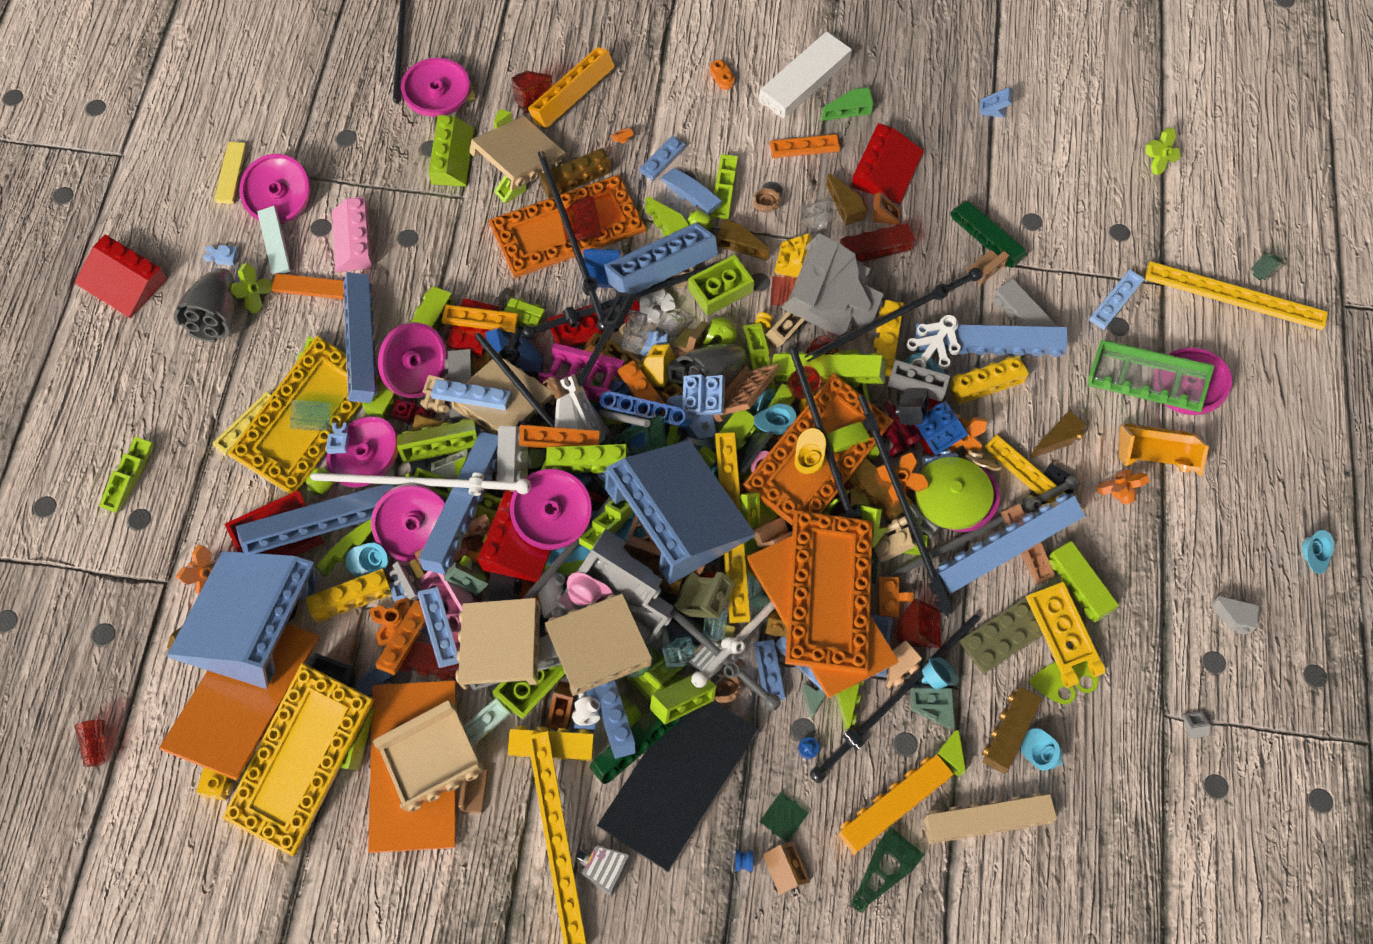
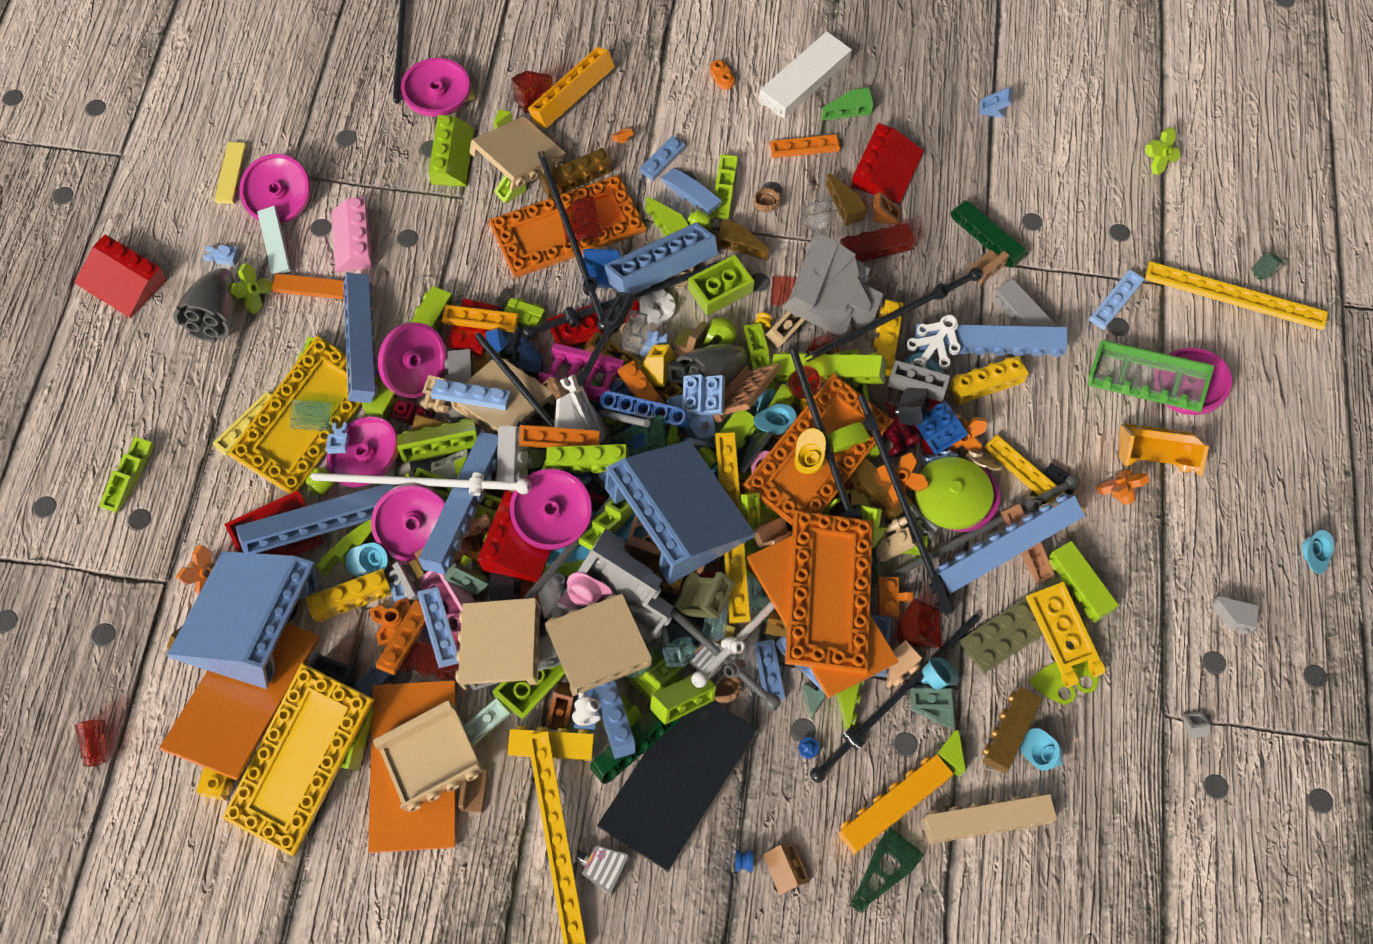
clear slope [655,308,695,340] -> none
clear green piece [759,792,809,843] -> none
yellow slope [774,233,812,278] -> none
pearl gold slope [1030,411,1087,458] -> none

